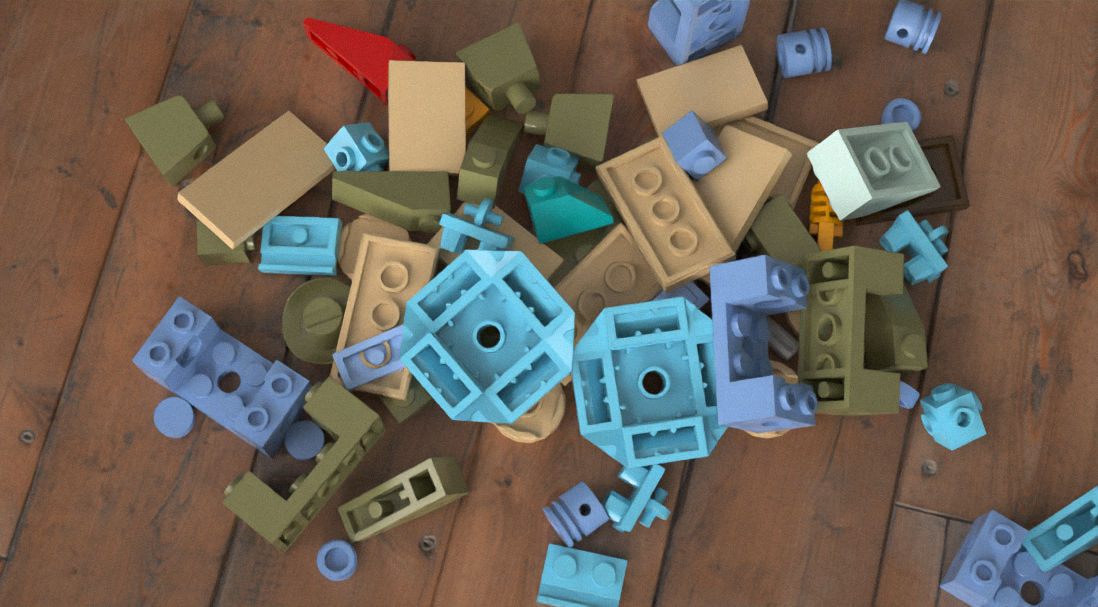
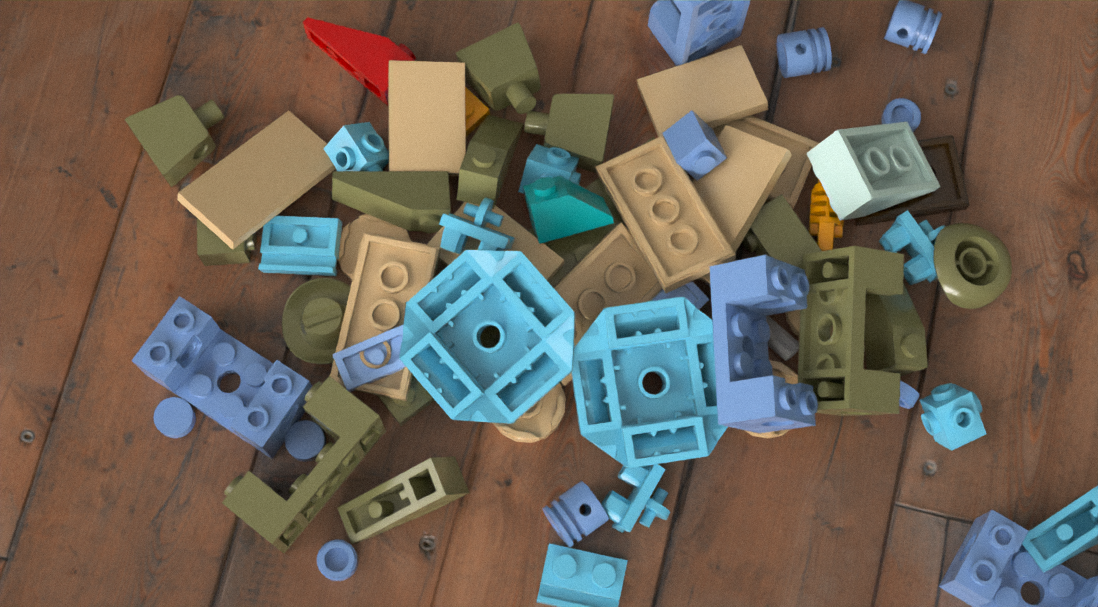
none -> olive hat [933,223,1012,309]

